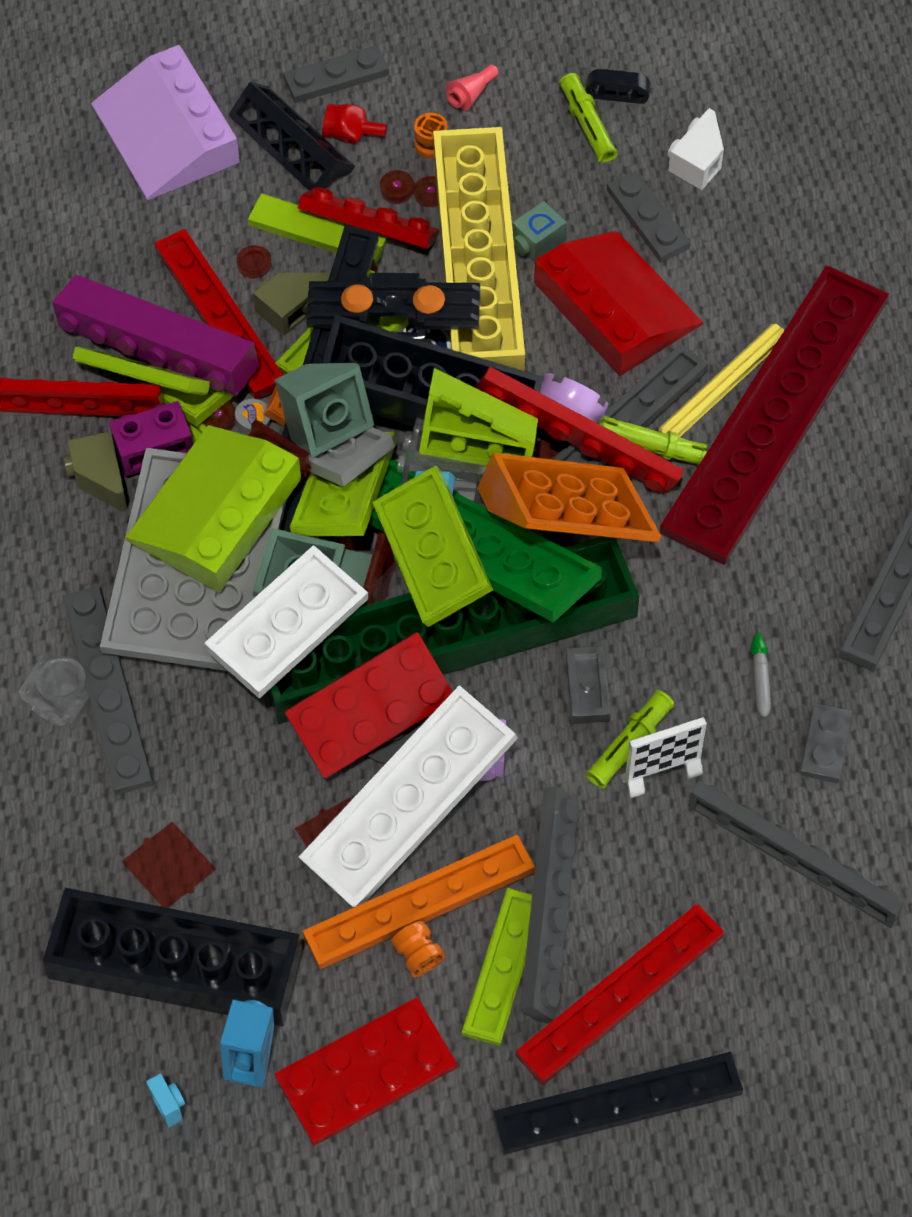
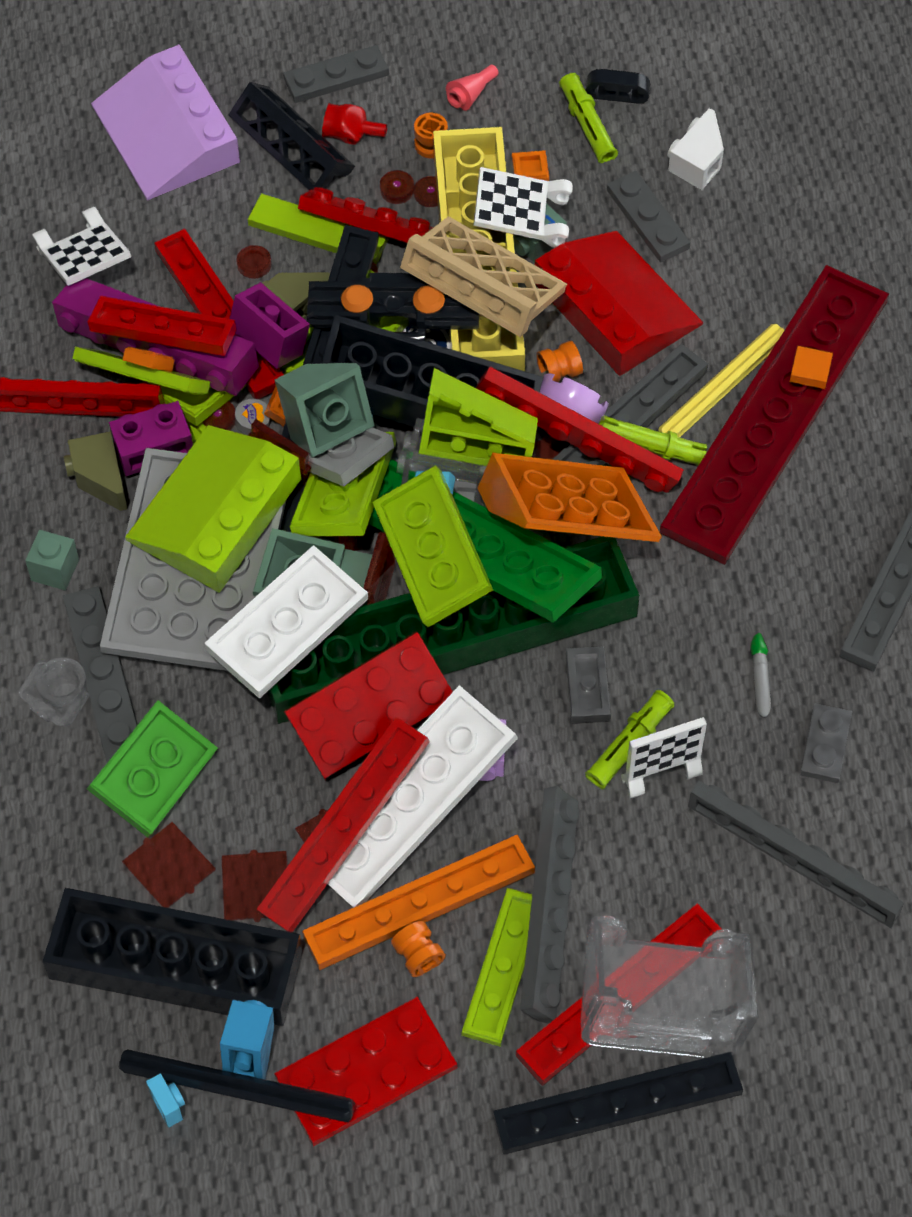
none -> sand green brick [25,530,79,591]
none -> white flag [32,207,131,286]
none -> red plate [87,296,237,356]
none -> bright green tile [87,700,218,838]
none -> black axle [119,1049,355,1122]
none -> orange tile [122,347,175,372]
none -> clear red piece [222,850,287,922]
none -> magenta brick [230,282,310,369]
none -> red plate [257,717,430,933]
none -> tan fence [400,216,567,337]
none -> white flag [473,167,573,248]
none -> orange tile [512,150,549,181]
none -> orange wheel [536,340,583,382]
none -> clear windscreen [581,916,759,1058]
none -> orange tile [790,346,833,389]

